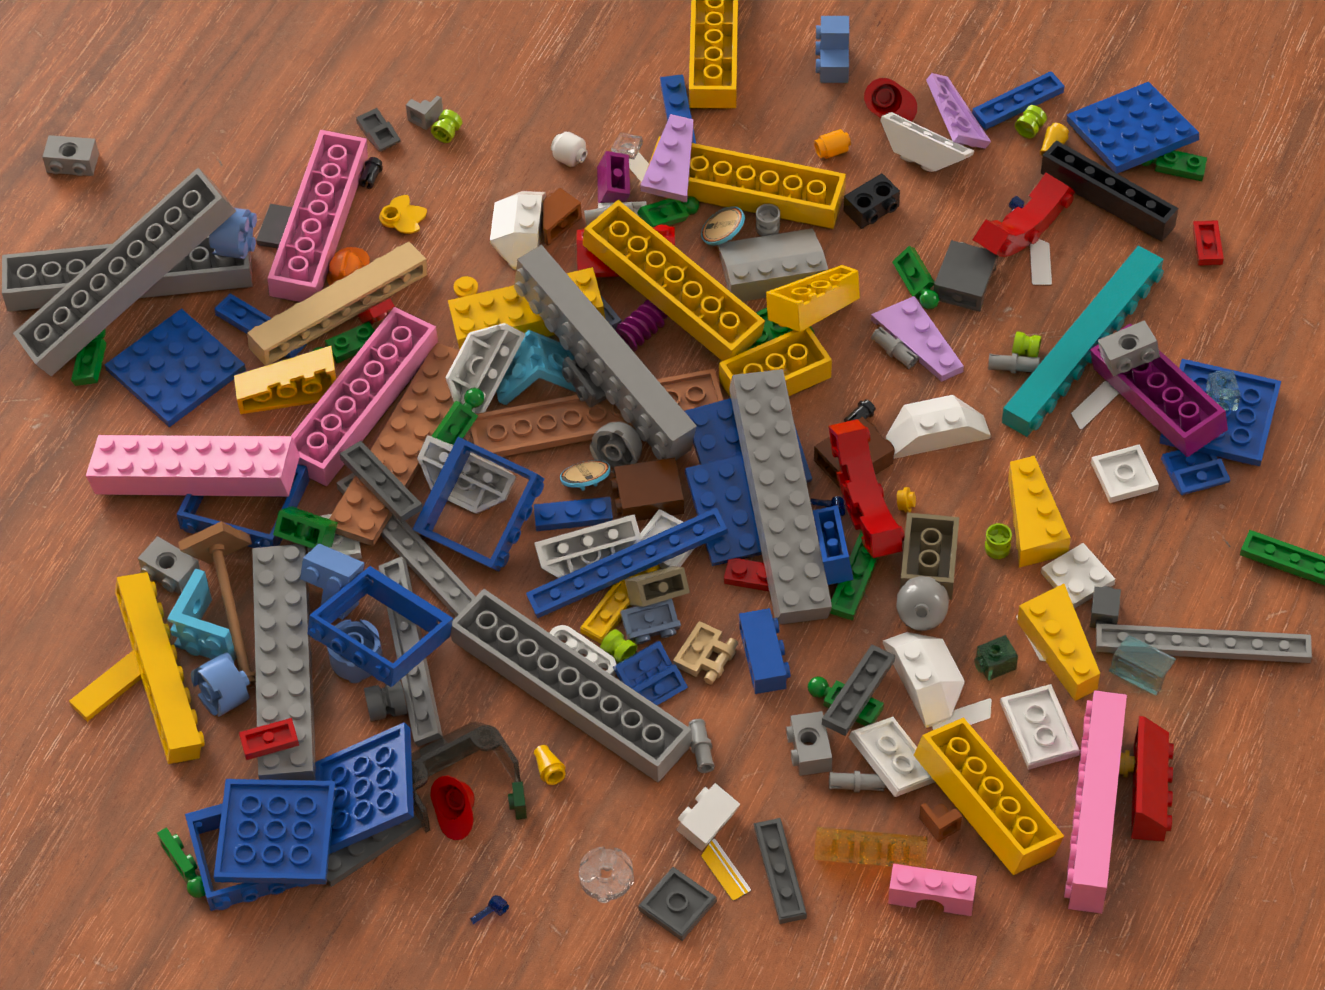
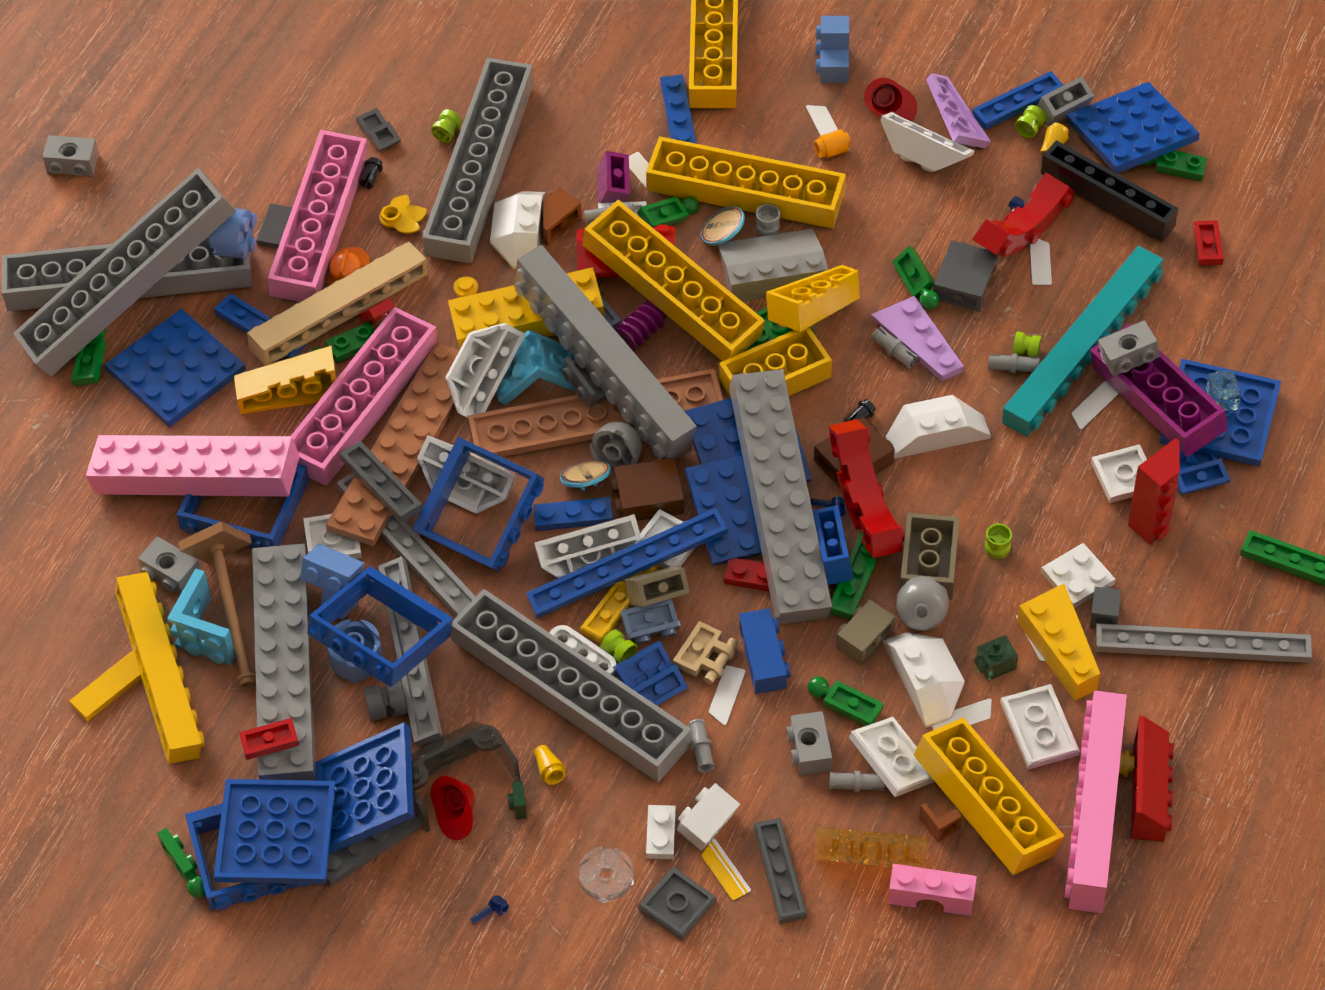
medium blue brick [191,652,250,717] -> none
green brick [273,506,338,549] -> none
light grey panel [406,96,443,130] -> none
green plate [432,388,484,445] -> none
white head [551,132,588,167] -> none
clear plate [611,132,643,160] -> none
lavender wing [640,114,694,202] -> none
dark grey plate [821,645,895,736] -> none
black brick [843,173,900,229] -> none
yellow plate [897,487,916,513] -> none
yellow wedge [1008,456,1071,568] -> none
clear light blue panel [1109,635,1176,696] -> none
none -> light grey brick [422,57,534,264]
none -> white plate [646,805,676,859]
none -> white sticker [709,665,746,725]
none -> white sticker [806,105,838,135]
none -> dark tan brick [836,600,895,665]
none -> light grey brick [1037,76,1094,127]
none -> red slope [1128,438,1180,545]

